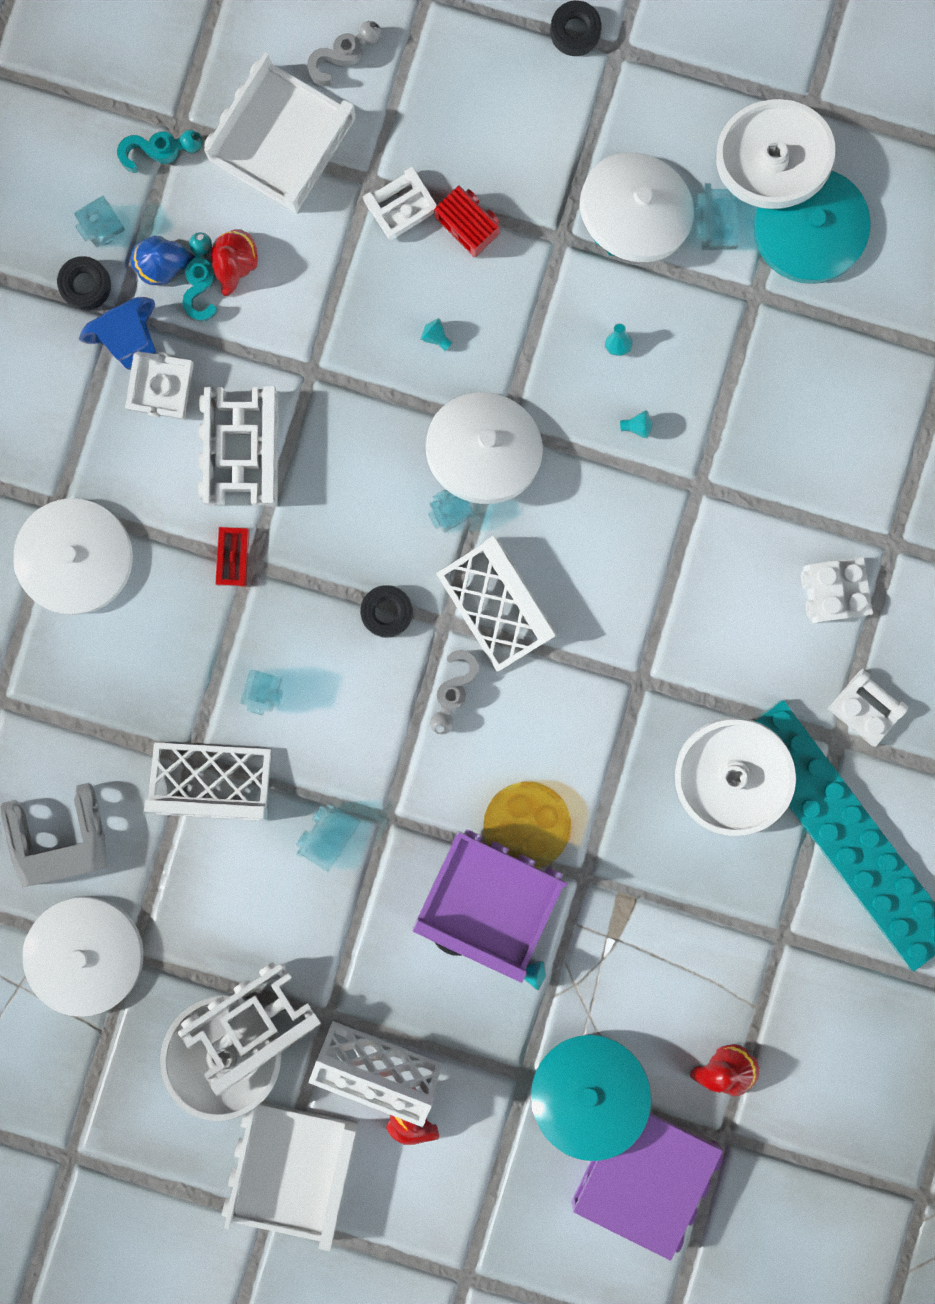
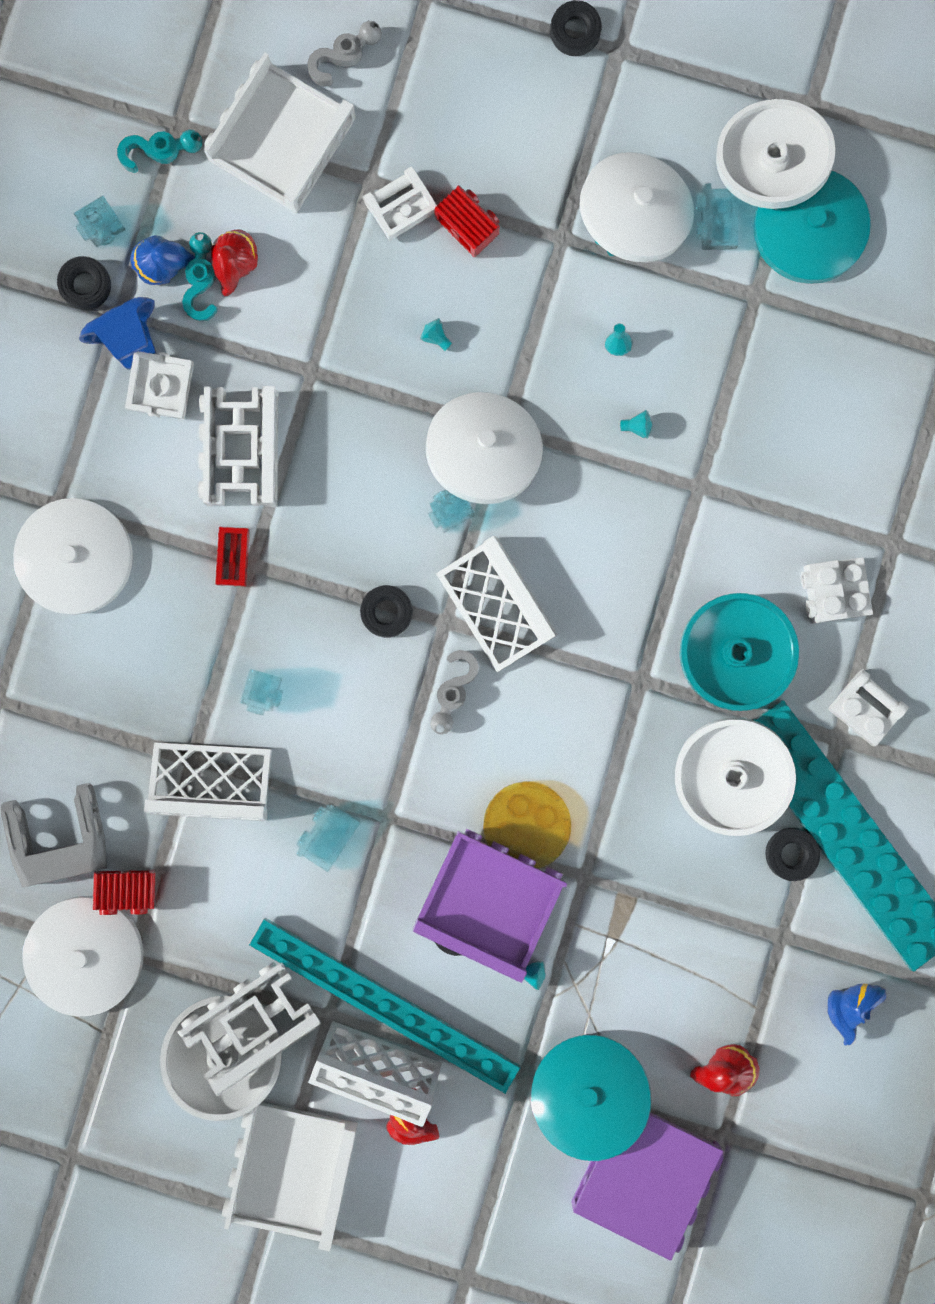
none -> red brick [93,870,155,915]
none -> teal plate [249,918,520,1094]
none -> teal dish [679,593,799,711]
none -> black tyre [765,828,820,881]
none -> blue hair [827,984,887,1045]

